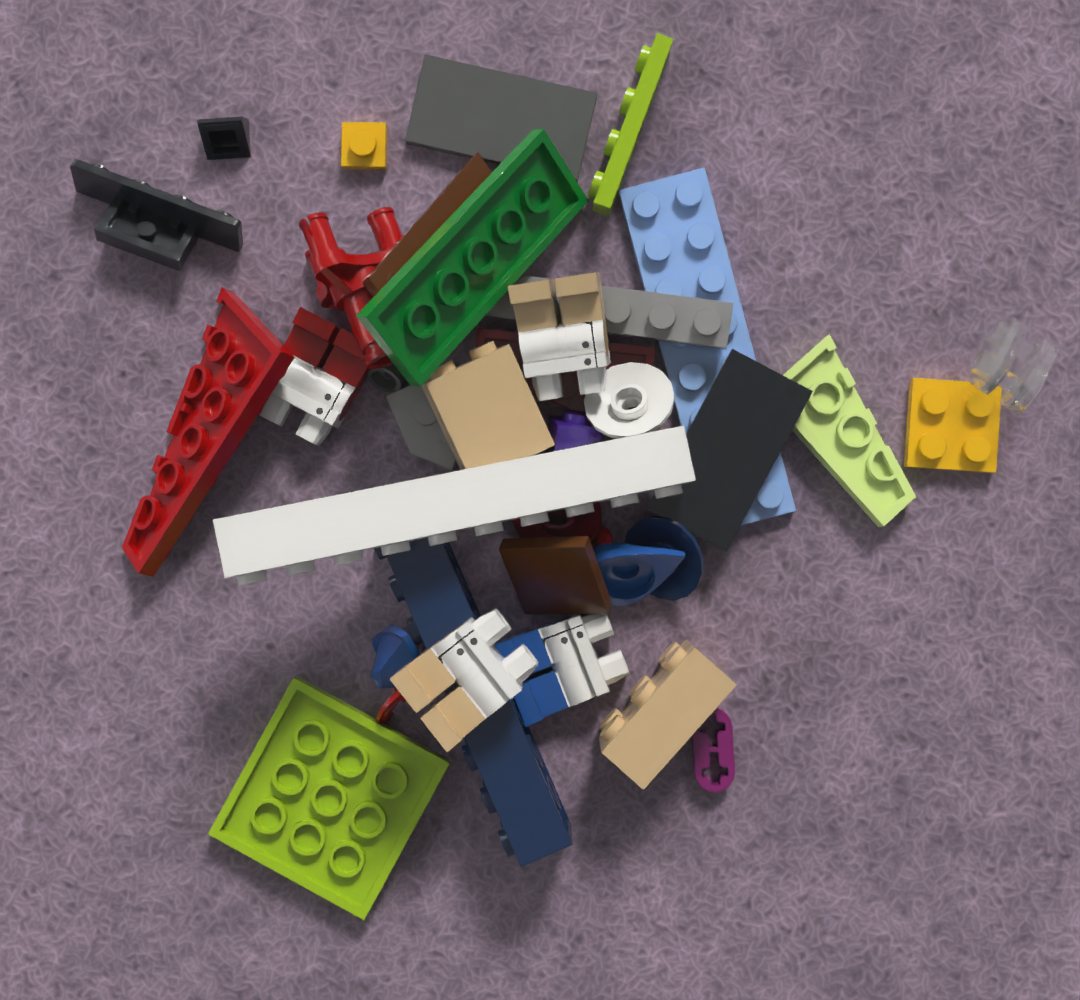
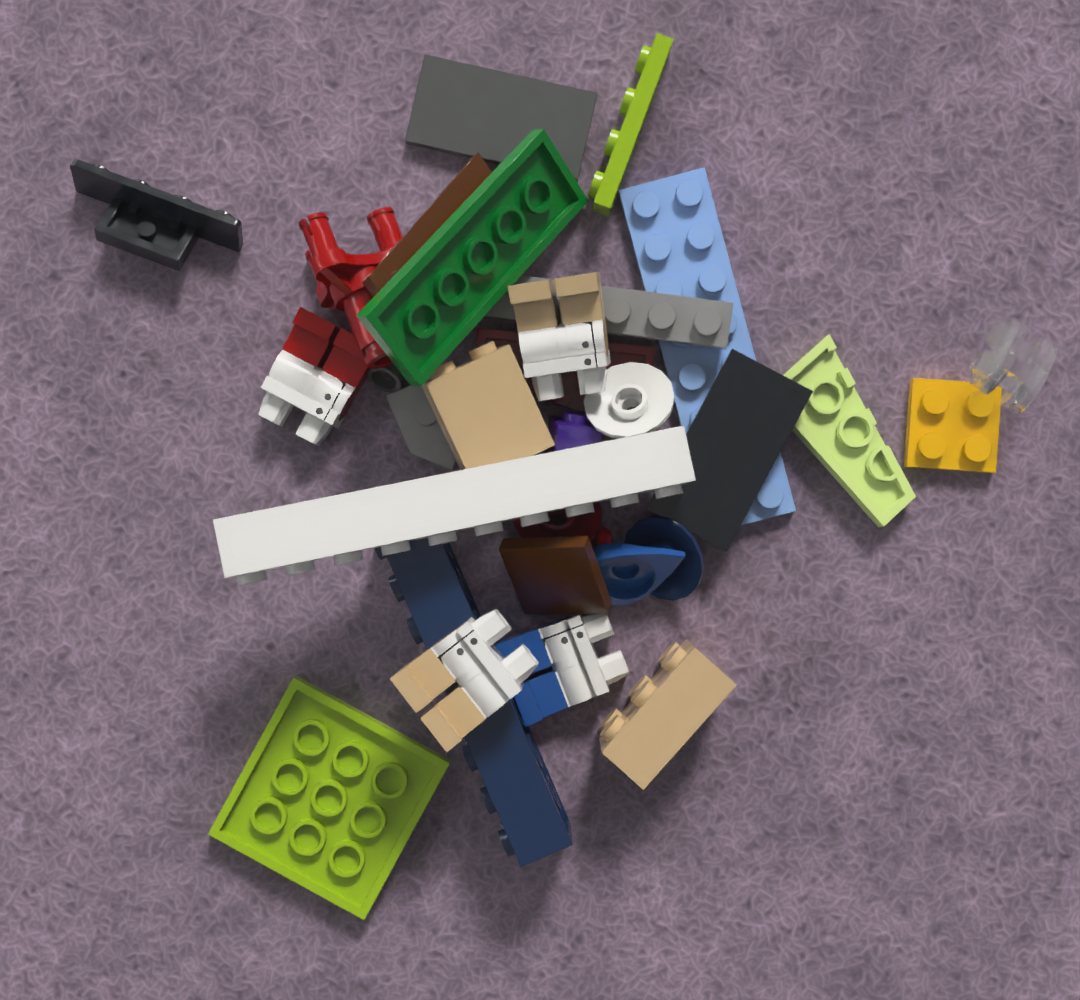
red wing [122,287,295,577] -> none
black slope [197,116,251,160] -> none
yellow plate [341,122,388,170] -> none
blue piece [370,624,421,723] -> none
magenta beam [691,707,735,792] -> none

